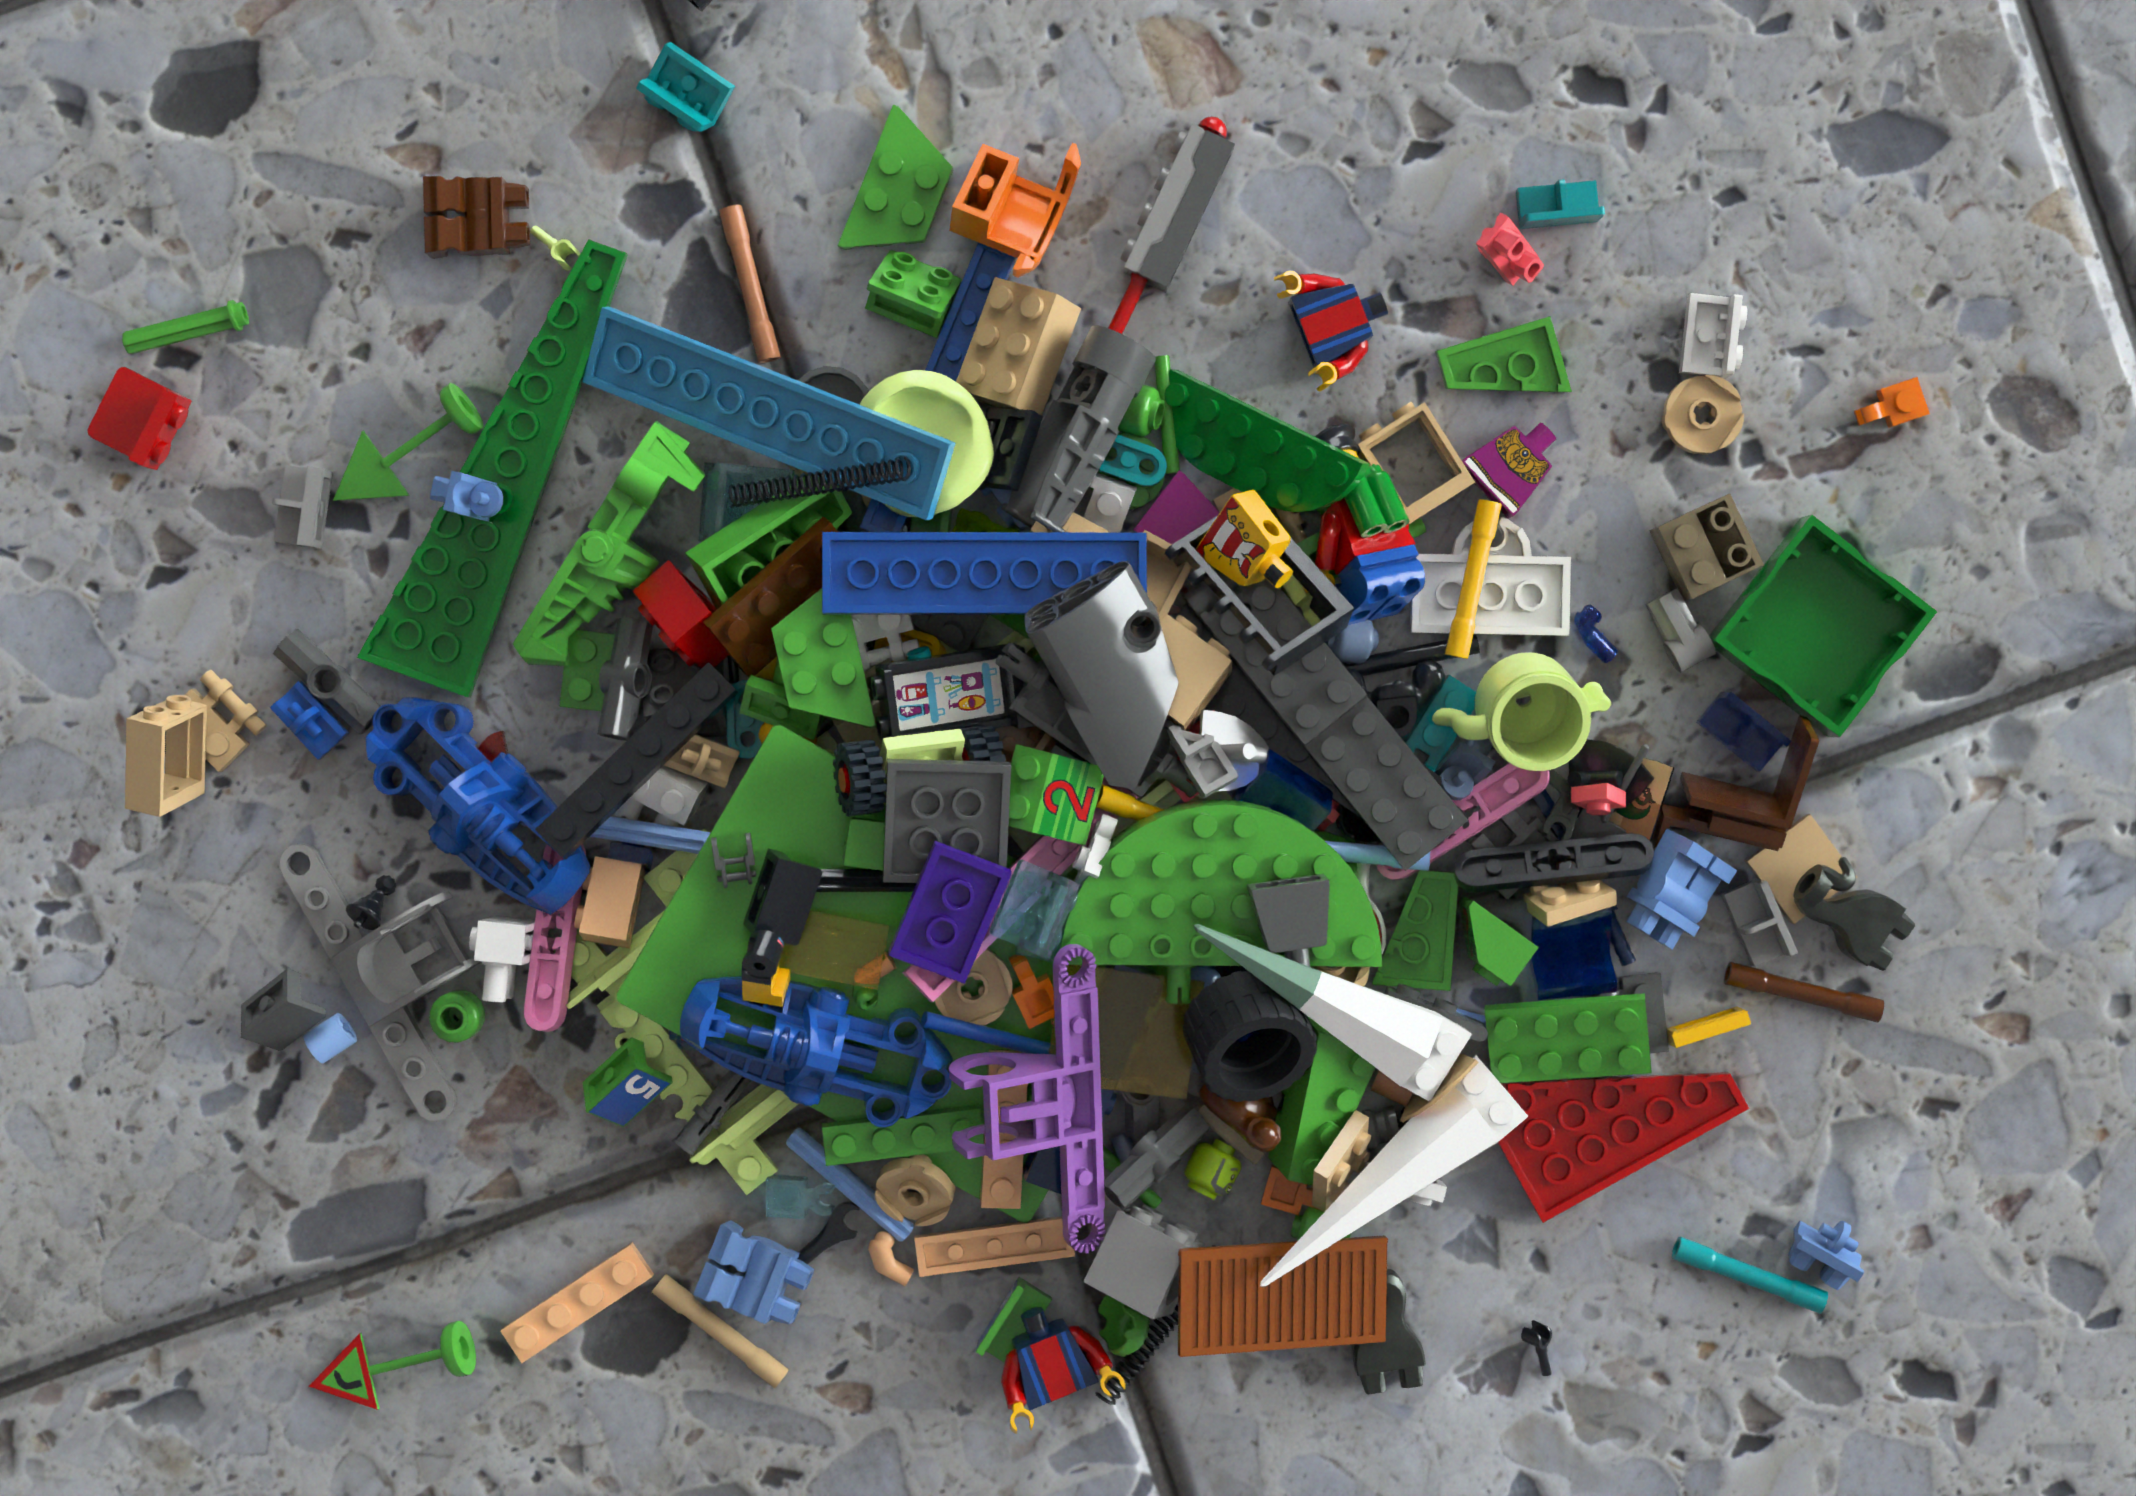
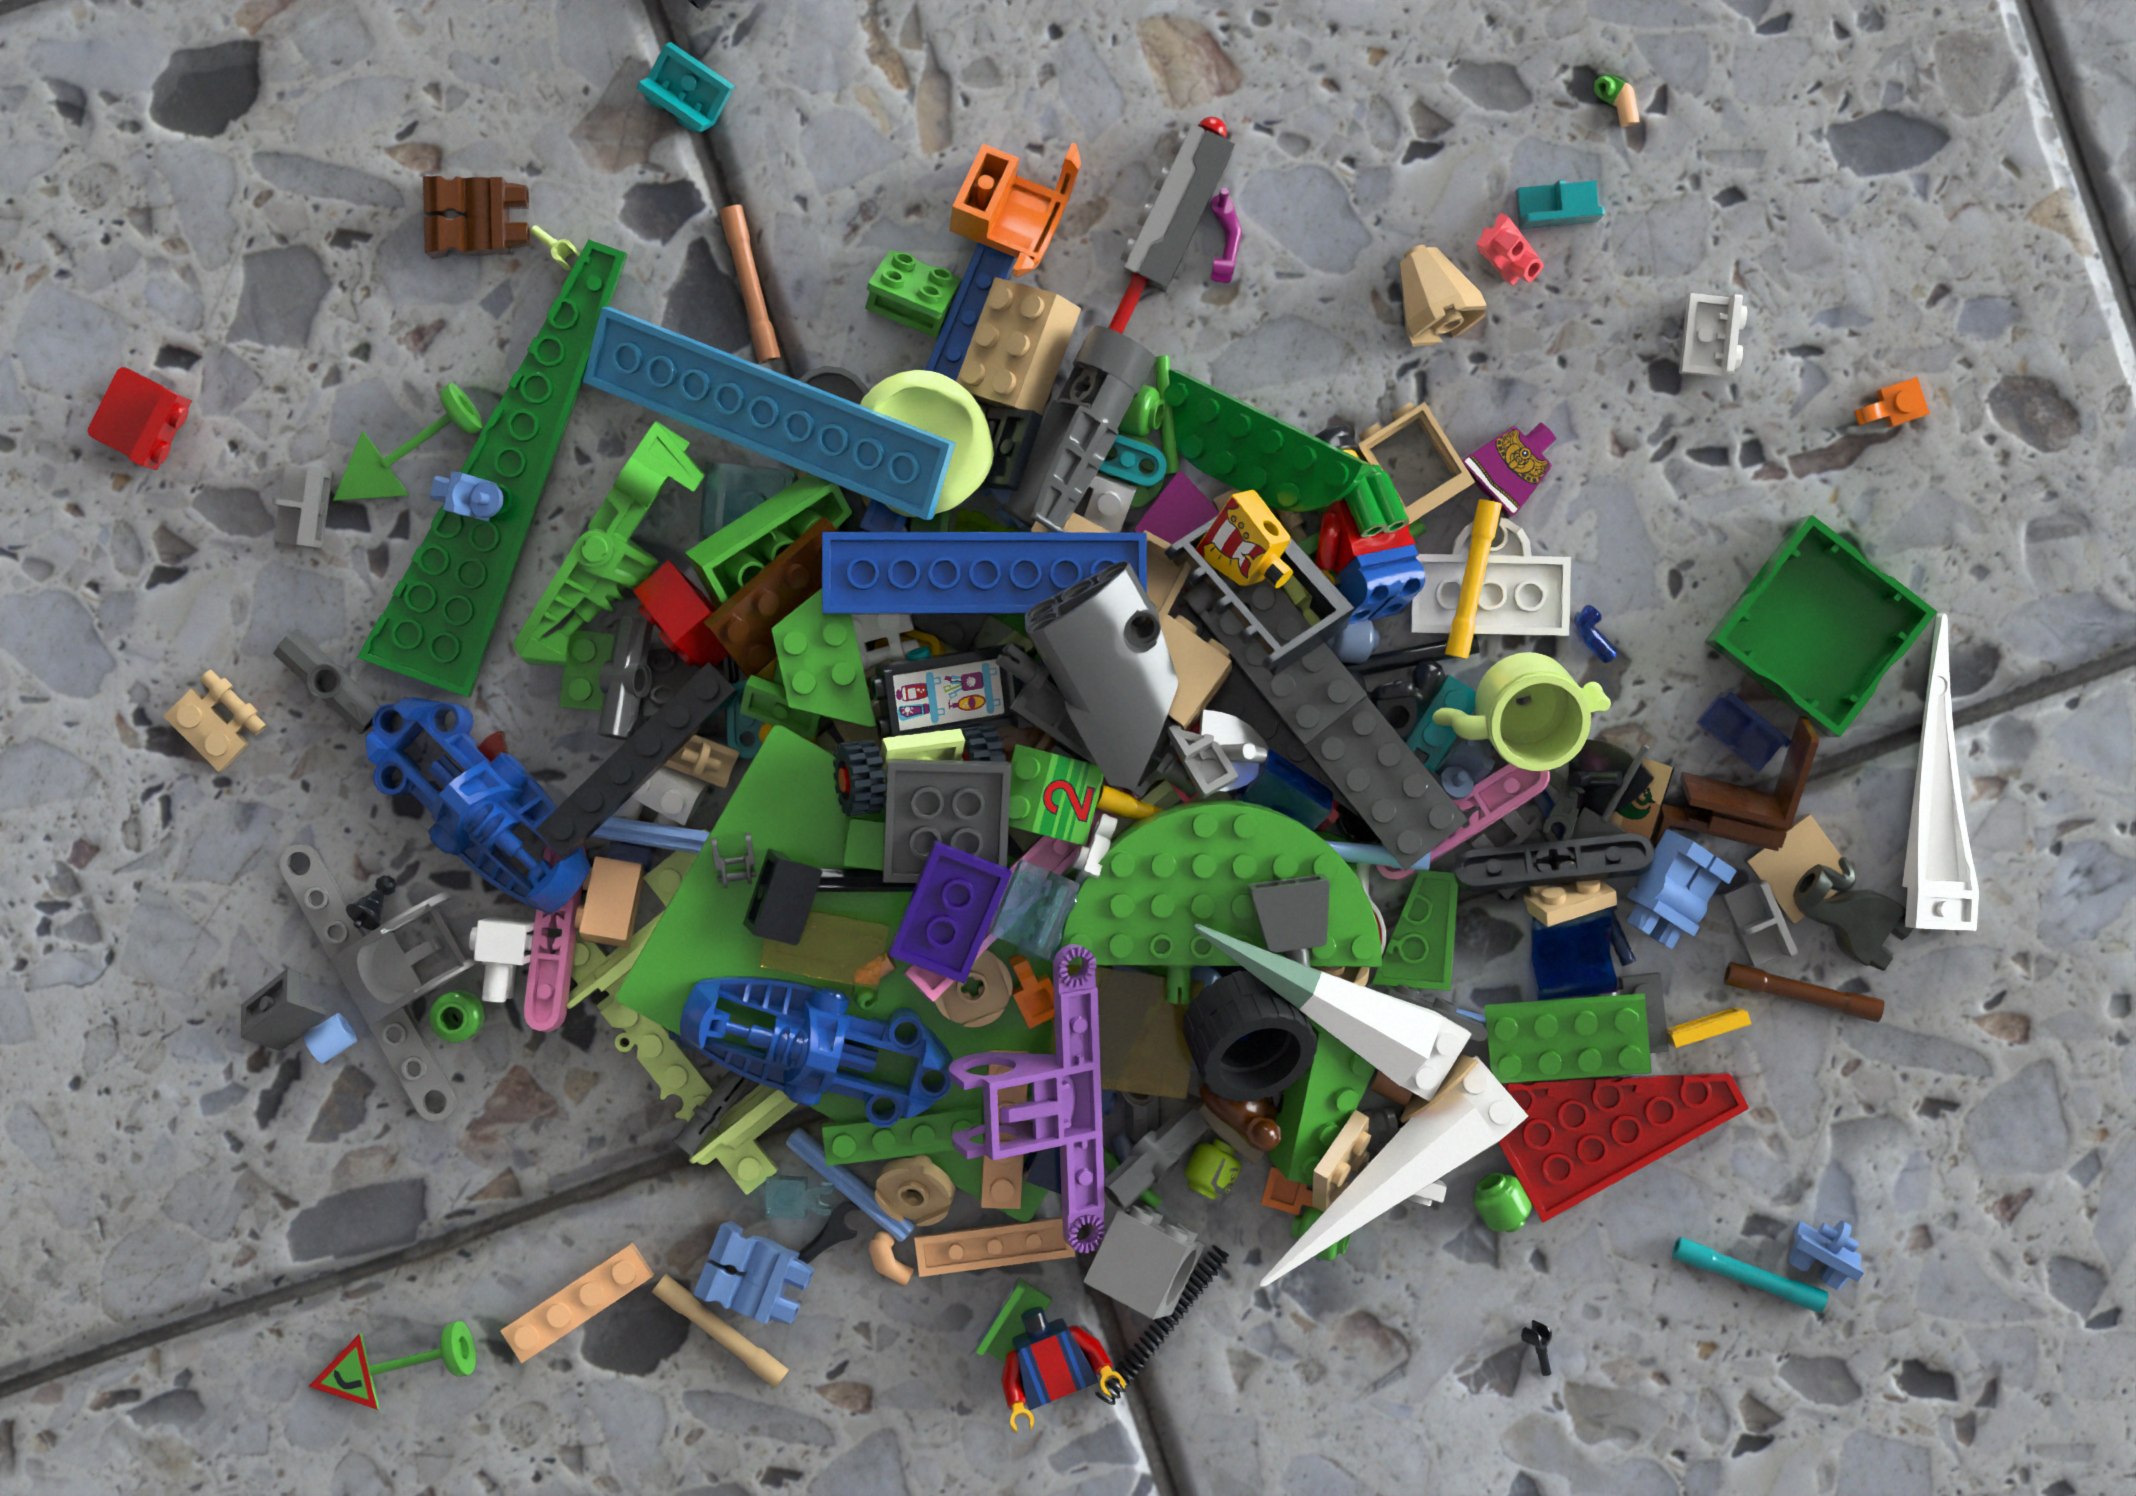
bright green axle [122,300,249,354] -> none
tan window [125,695,207,817] -> none
blue hips [270,681,349,760] -> none
panel [583,1037,673,1127] -> none
black piece [728,457,911,508] -> none
leg [742,930,791,1007] -> none
bright green wing [838,105,953,250] -> none
blue bar [921,1011,1056,1055] -> none
bright green hair [1098,1295,1150,1357] -> none
dark orange window [1178,1236,1388,1357] -> none
torso [1274,271,1388,392] -> none
pearl dark grey hips [1352,1269,1426,1395] -> none
bright green wing [1435,316,1572,392] -> none
bright green slope [1459,896,1539,986] -> none
coral plate [1571,783,1626,815] -> none
light grey piece [1645,588,1716,673] -> none
dark tan slope [1649,493,1764,601] -> none
tan plate [1662,375,1744,455] -> none
none -> magenta piece [1210,188,1242,283]
none -> tan cone [1399,245,1487,347]
none -> bright green head [1473,1172,1532,1232]
none -> arm [1594,75,1640,127]
none -> white plate [1902,613,1979,931]

